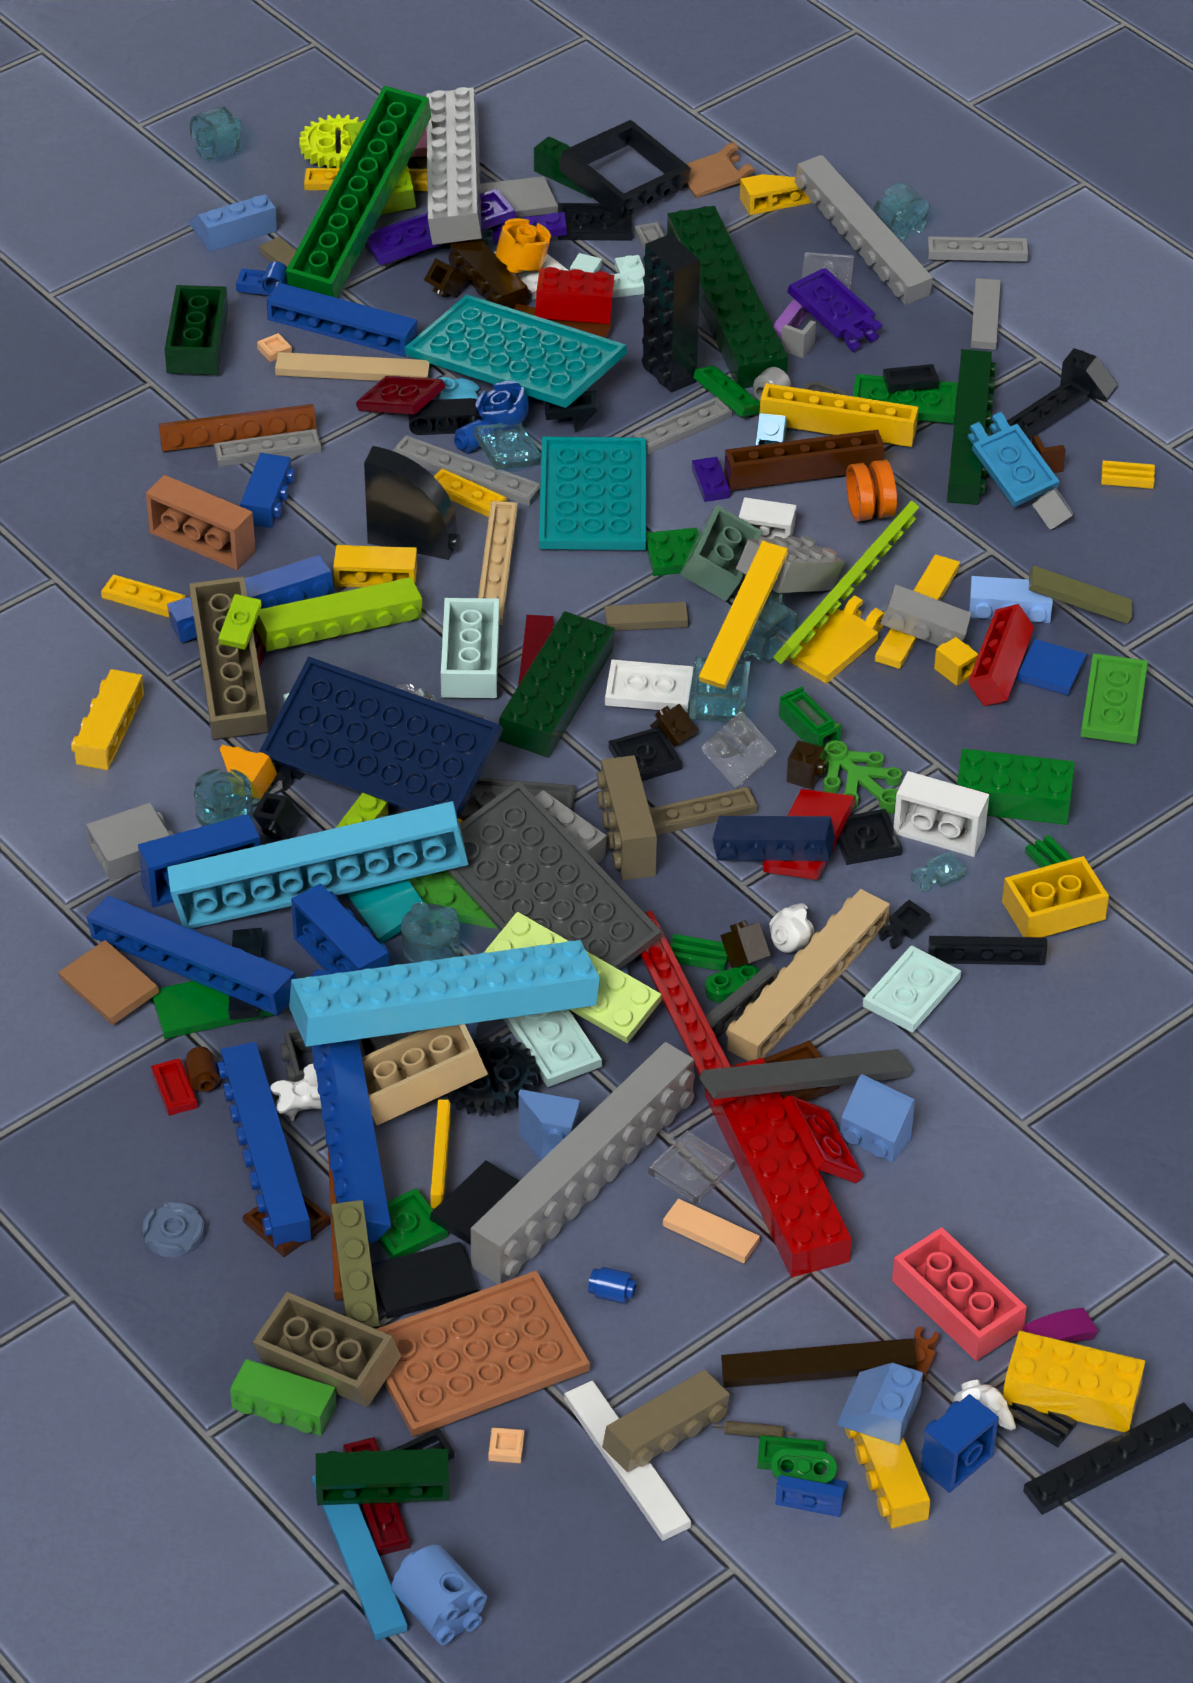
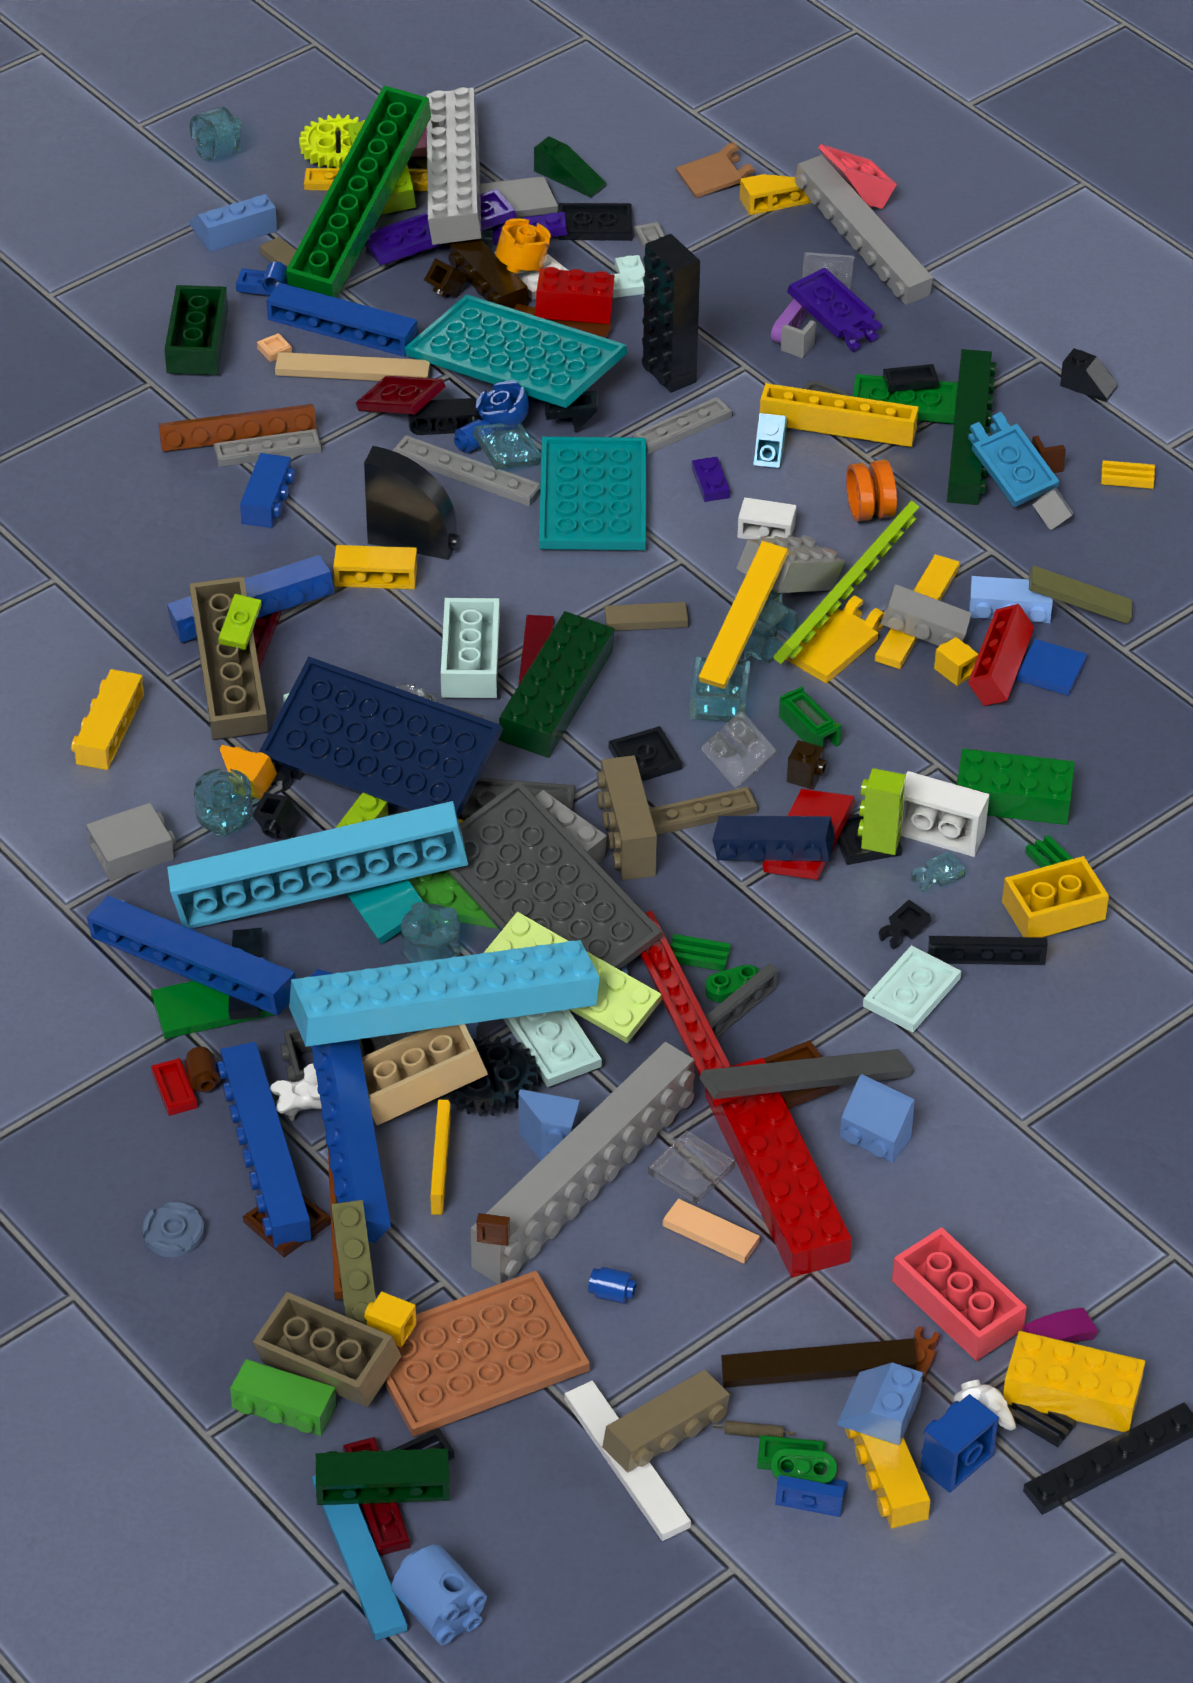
medium nougat tile [58,940,159,1025] -> none
yellow tile [101,574,186,618] -> none
blue brick [138,814,260,908] -> none
nougat brick [146,475,255,570] -> none
lime brick [256,577,422,652] -> none
blue brick [291,883,390,973] -> none
black tile [371,1242,478,1319] -> none
green tile [377,1188,448,1259] -> none
black tile [430,1160,519,1245] -> none
yellow tile [434,468,507,517] -> none
medium azure plate [436,377,480,400] -> none
tan tile [478,501,518,625] -> none
light nougat tile [488,1428,524,1463] -> none
black window [558,120,691,219] -> none
light aqua tile [570,253,602,273] -> none
white plate [605,659,694,713] -> none
green plate [646,527,698,576] -> none
dark brown bracket [650,703,699,747] -> none
dark green brick [667,206,788,389] -> none
sand green brick [680,505,763,601] -> none
green plate [693,366,760,417] -> none
dark brown brick [720,920,771,968] -> none
reddish brown brick [724,429,885,490] -> none
tan brick [726,889,890,1061] -> none
light grey head [753,367,791,401] -> none
white head [769,903,814,953] -> none
red tile [781,1095,863,1183] -> none
bright green plant [823,740,902,814] -> none
clear light blue brick [873,182,930,242] -> none
light grey plate [928,236,1028,262] -> none
light grey tile [971,278,1001,350] -> none
black plate [1007,380,1089,439] -> none
bright green plate [1081,653,1148,744] -> none
none -> yellow brick [364,1291,416,1348]
none -> reddish brown tile [476,1213,510,1246]
none -> coral slope [818,144,897,209]
none -> lime brick [858,768,906,855]

